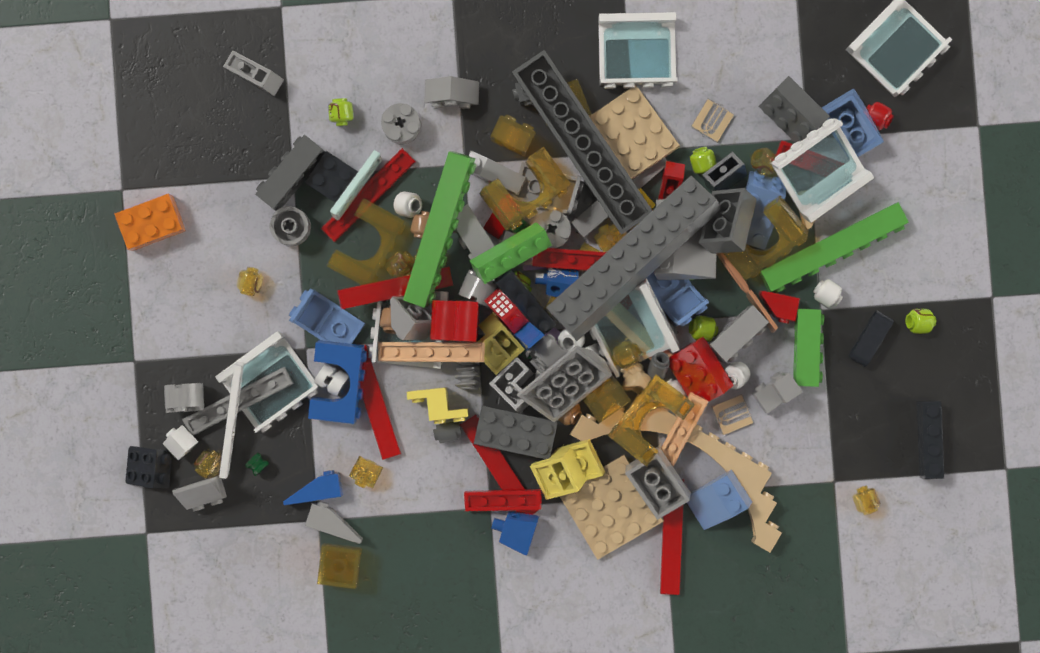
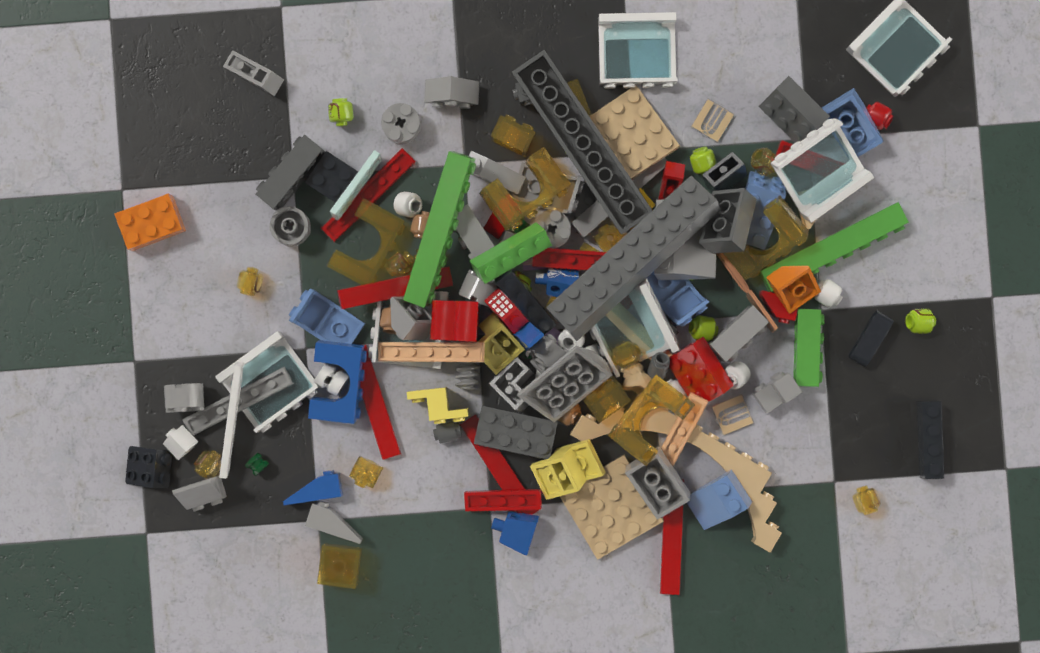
none -> orange slope [766,266,821,314]

